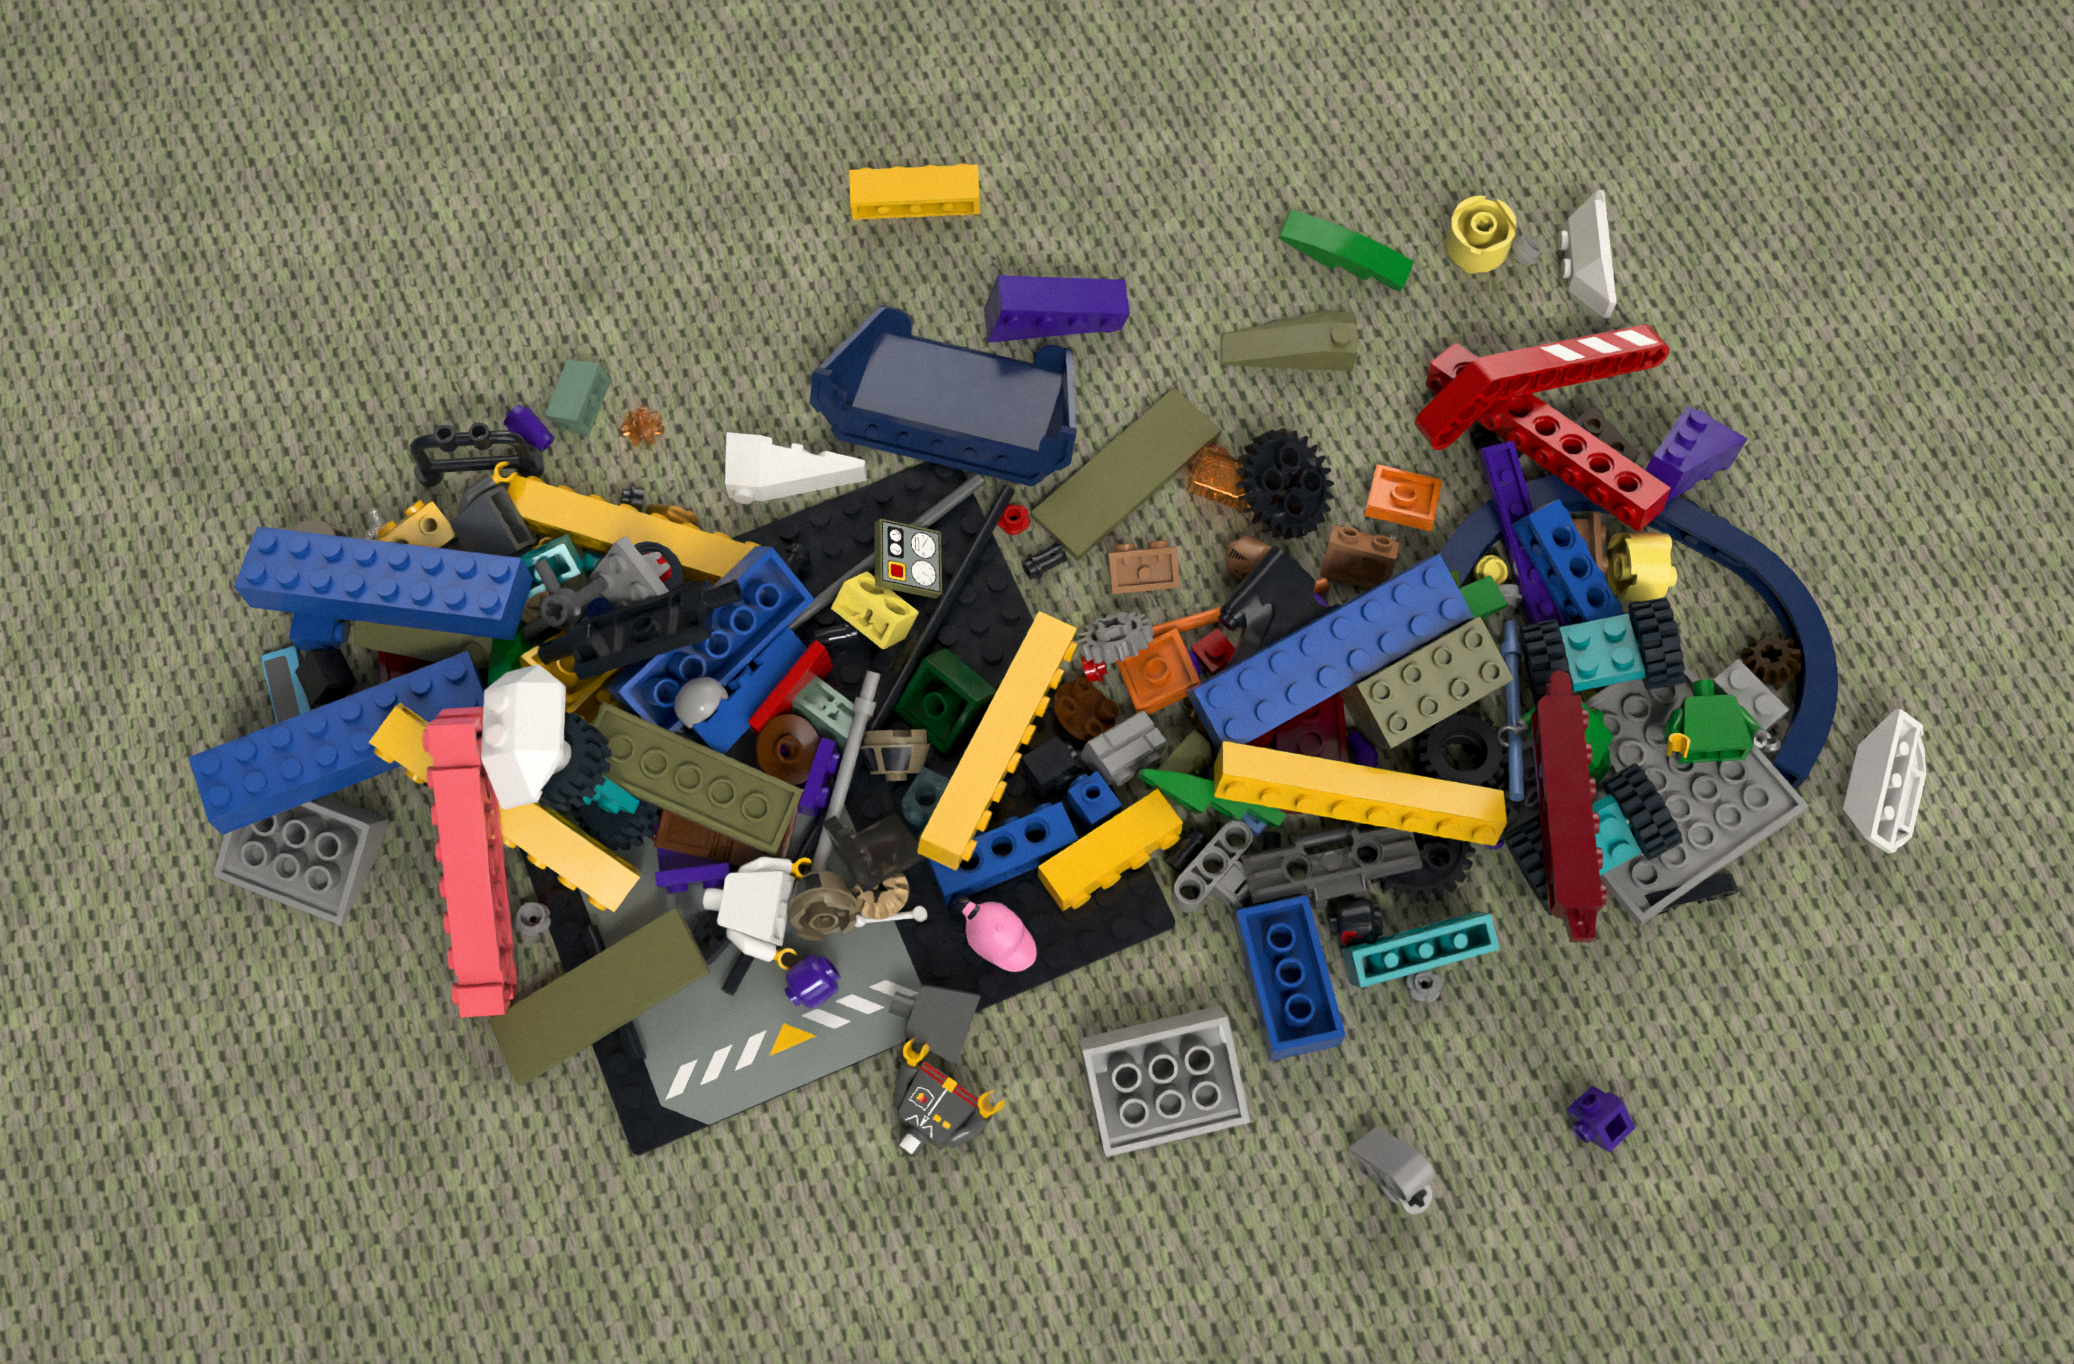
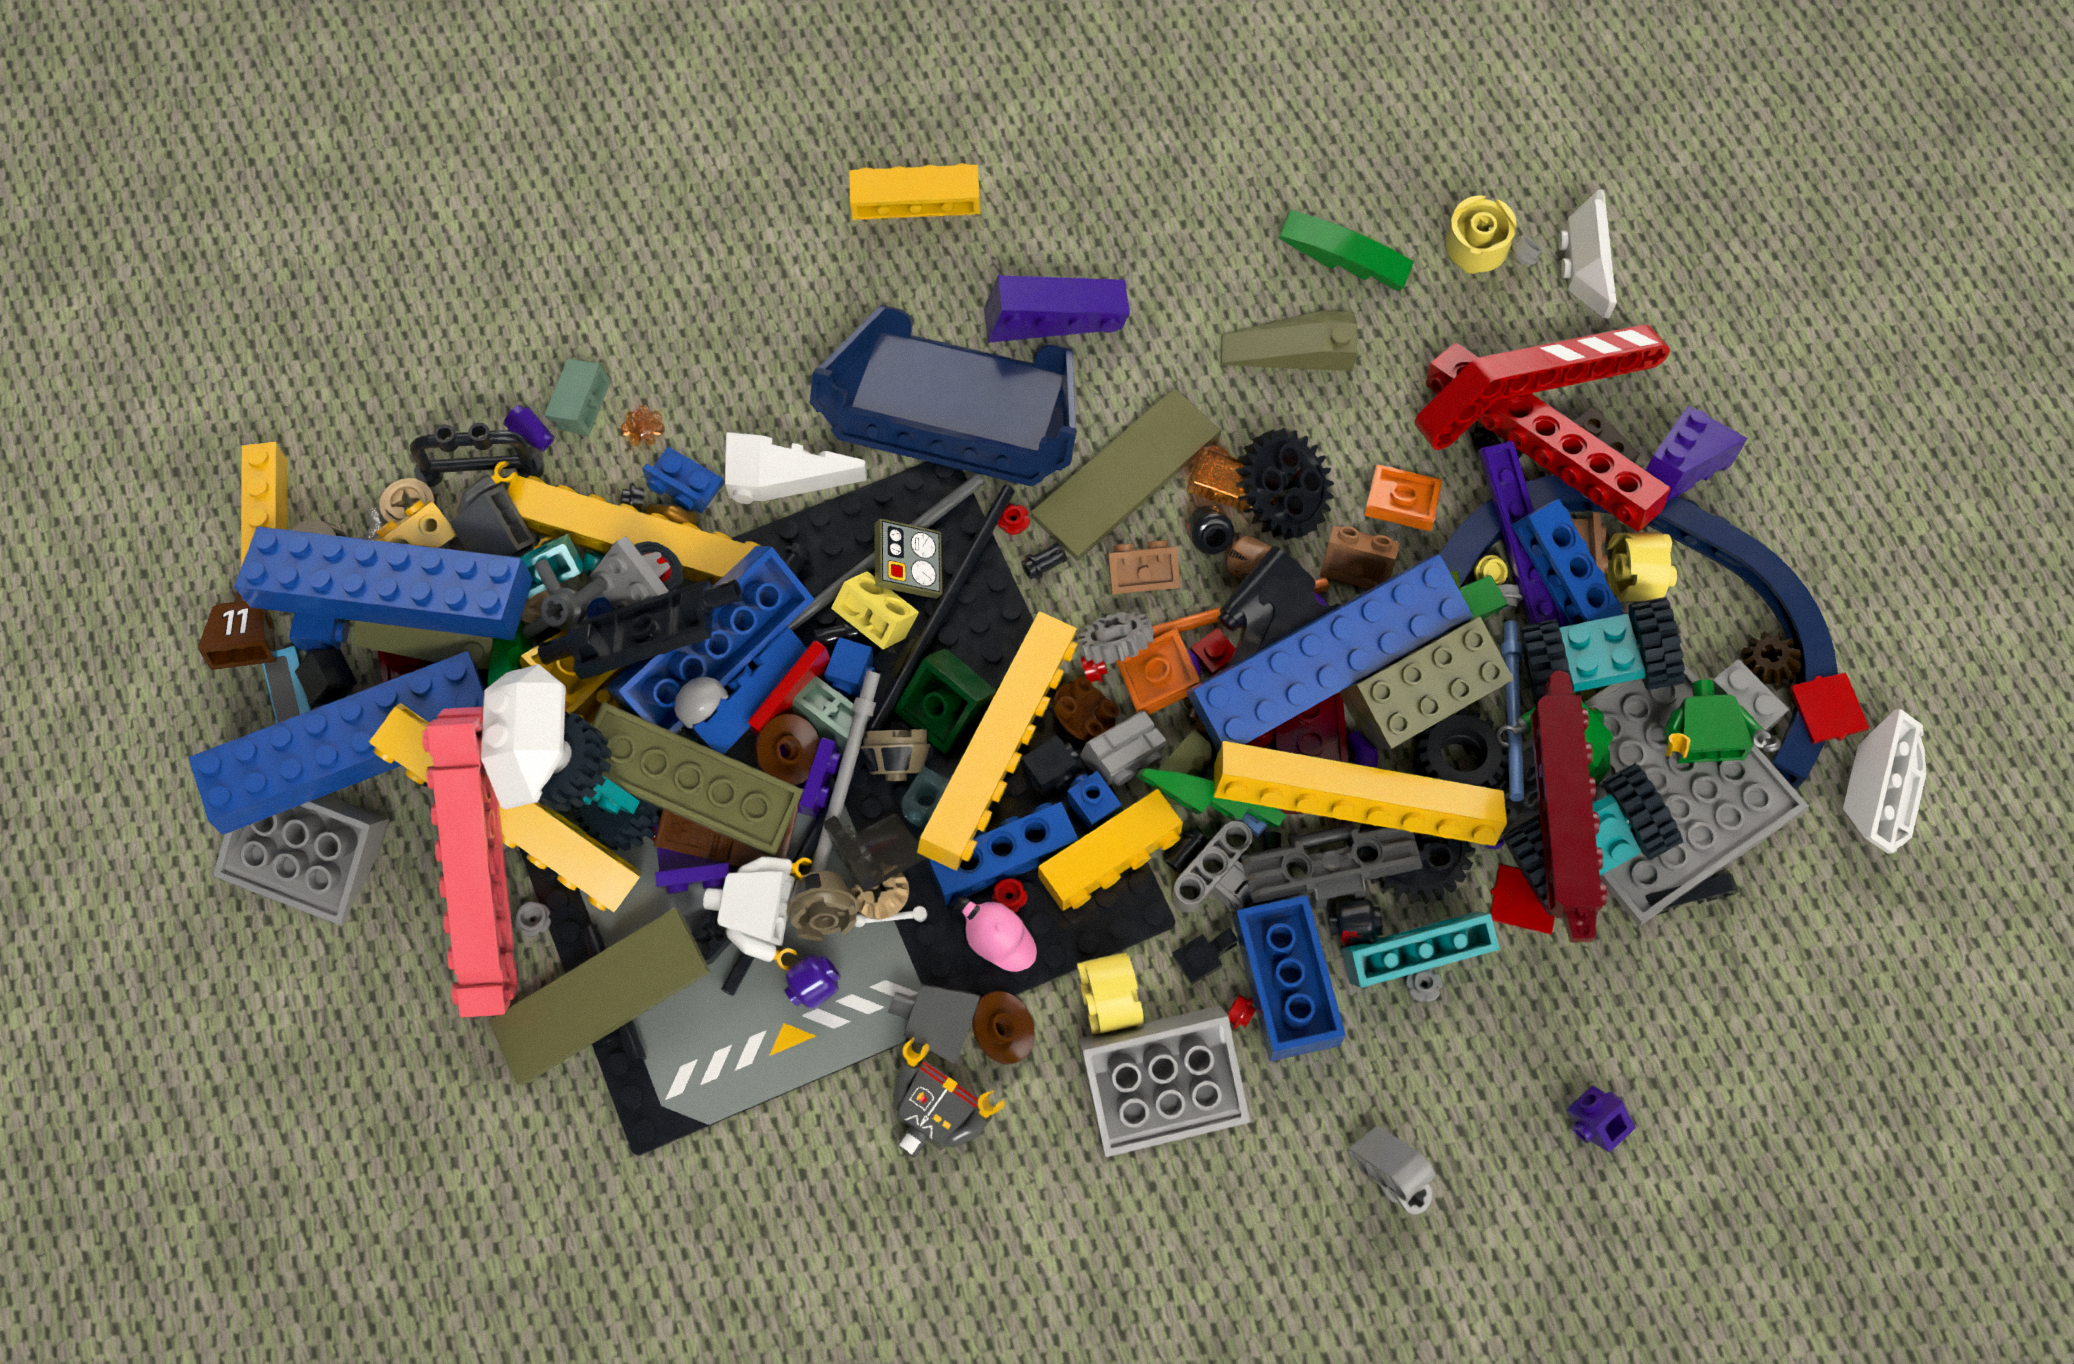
none -> reddish brown torso [198,591,277,670]
none -> yellow brick [241,442,287,567]
none -> tan gear [379,478,435,524]
none -> blue bracket [642,447,724,514]
none -> blue brick [824,637,875,697]
none -> reddish brown dish [972,991,1035,1064]
none -> red plate [992,879,1027,913]
none -> light yellow brick [1077,953,1144,1035]
none -> black plate [1172,928,1238,986]
none -> black head [1186,505,1234,555]
none -> red plate [1227,994,1256,1029]
none -> red piece [1490,864,1555,935]
none -> red piece [1790,672,1869,744]

